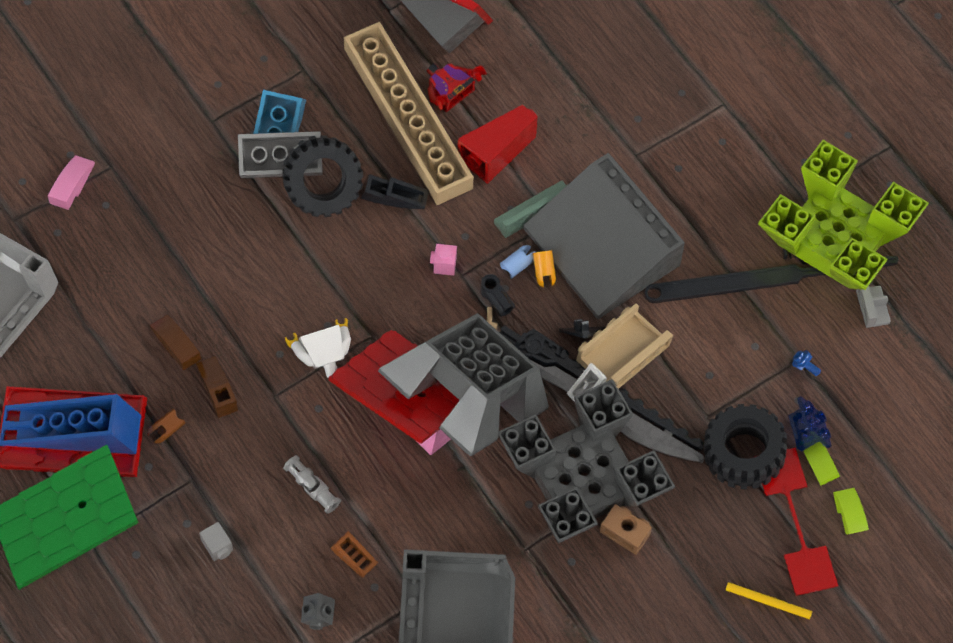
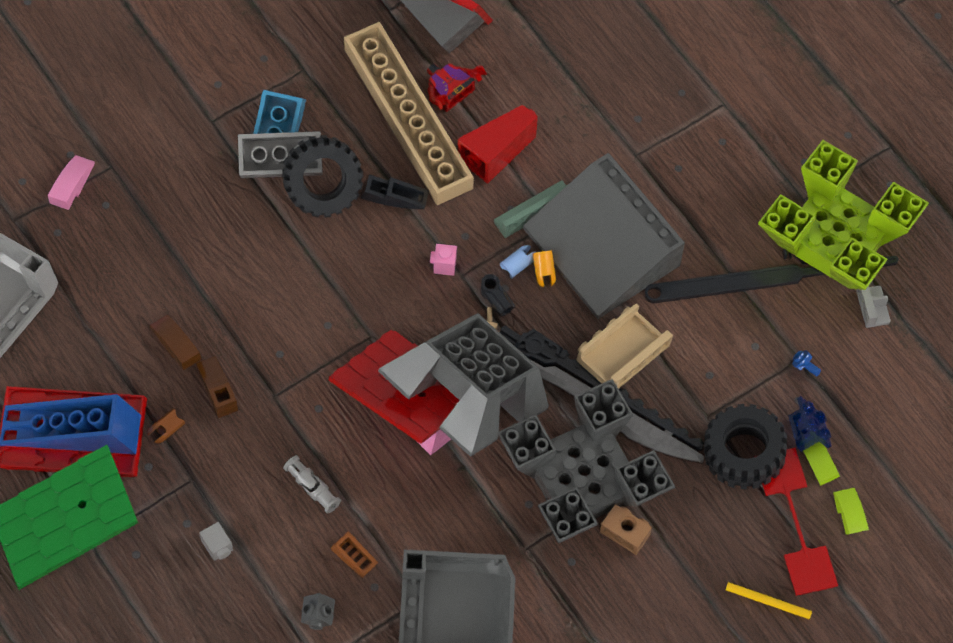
white torso [285,318,351,378] -> none
black piece [559,319,605,338] -> none
white slope [567,363,607,402] -> none

